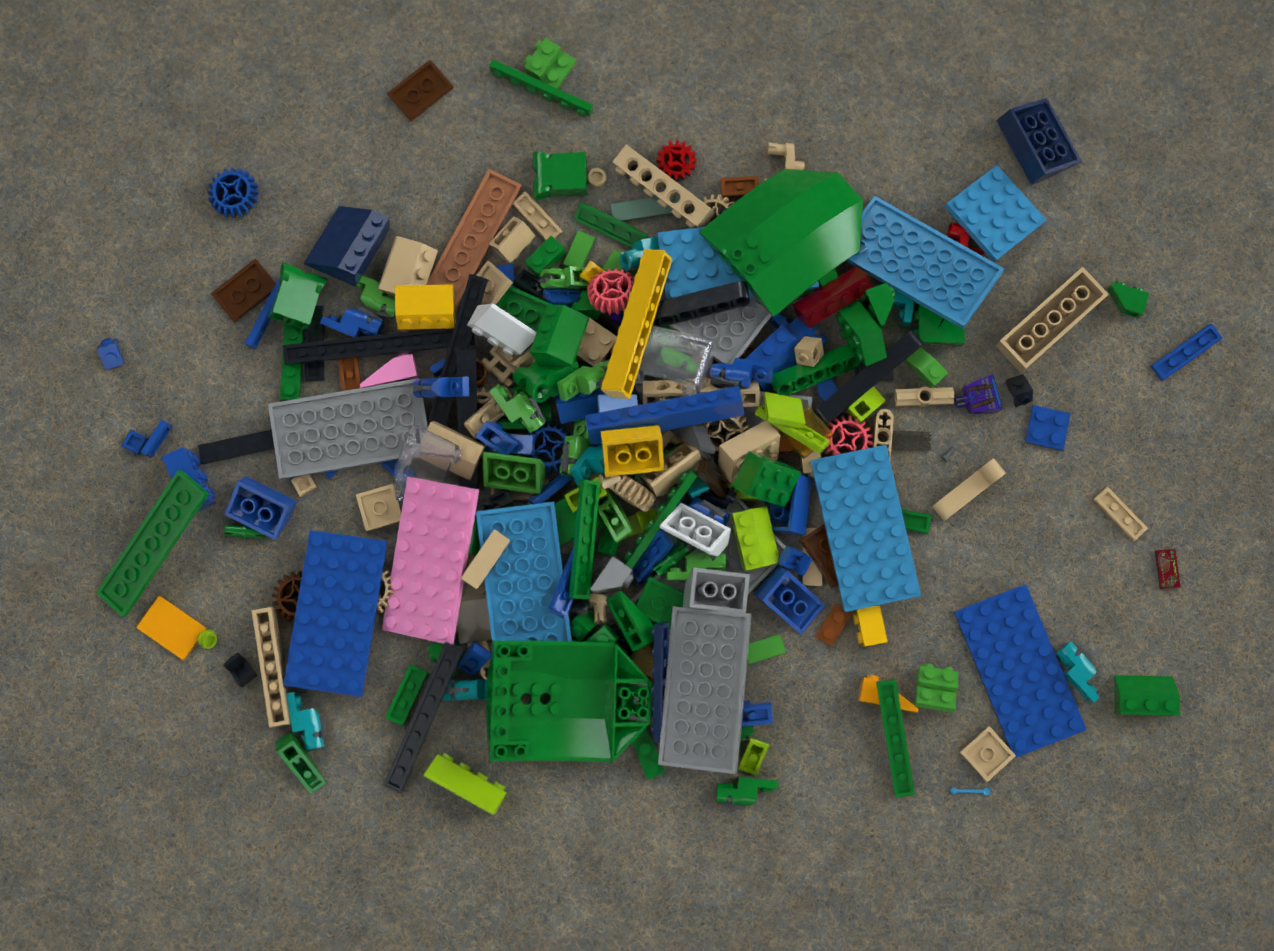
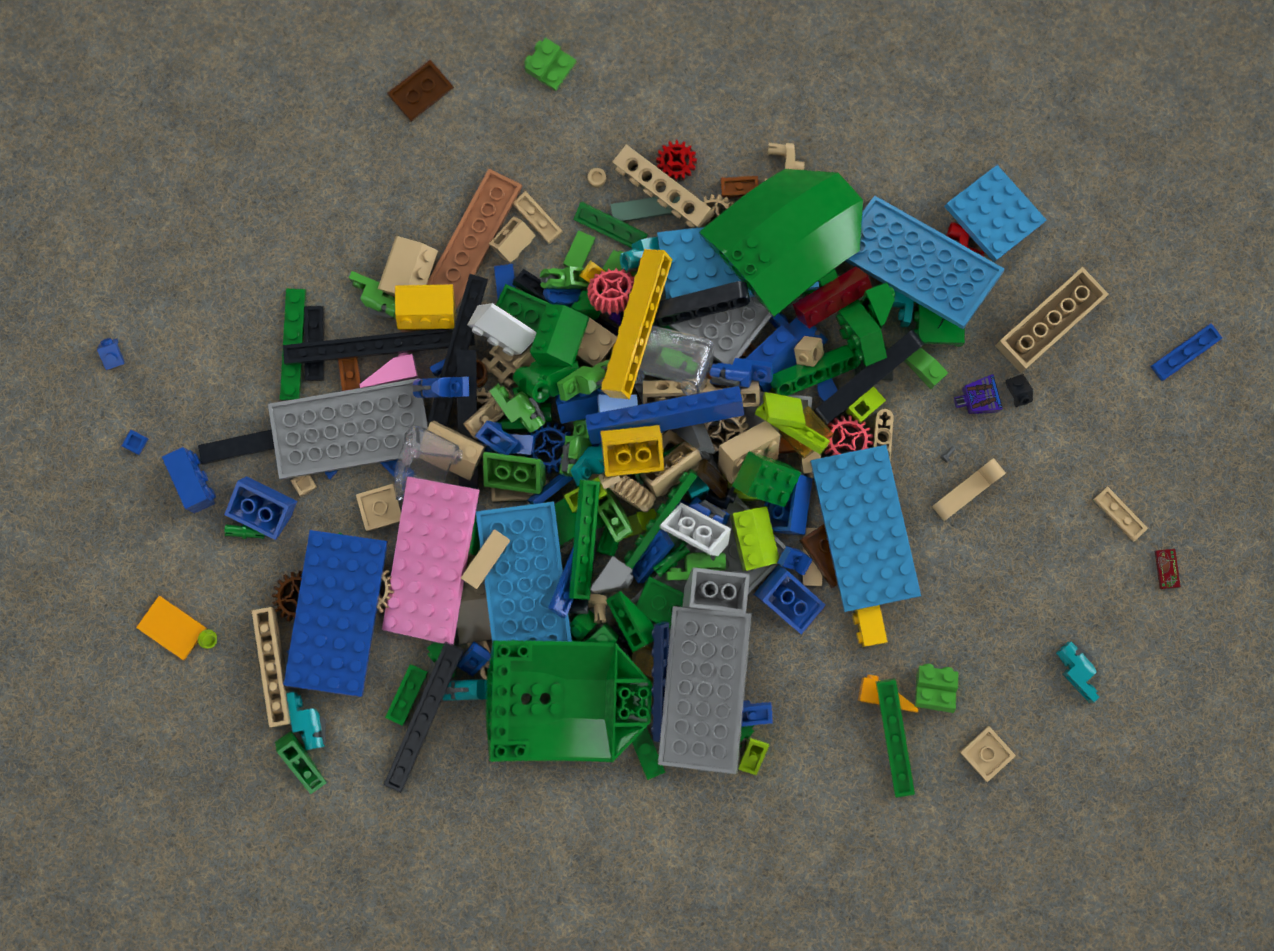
green plate [96,470,209,617] -> none
blue tile [141,420,172,458] -> none
blue gear [207,167,259,218] -> none
reddish brown tile [211,259,276,323] -> none
black bracket [223,653,258,688] -> none
blue tile [245,279,280,350] -> none
piece [268,262,328,330] -> none
dark blue slope [304,206,390,287] -> none
blue plate [320,307,385,337] -> none
lime slope [423,752,507,815] -> none
tan plate [476,261,513,305] -> none
black bracket [482,489,515,510] -> none
green plate [489,59,594,117] -> none
green brick [525,235,566,280] -> none
green piece [532,152,588,200] -> none
green plate [716,777,778,810] -> none
bright green tile [747,634,786,664] -> none
dark orange plate [815,604,852,647] -> none
clear smoke tile [892,431,931,451] -> none
tan piece [894,387,954,407] -> none
green tile [901,509,932,534] -> none
dark azure hinge [949,787,991,796] -> none
blue plate [954,584,1087,758] -> none
dark blue slope [996,98,1082,185] -> none
blue plate [1025,405,1071,451] -> none
green slope [1107,281,1149,318] -> none
green slope [1114,675,1180,716] -> none

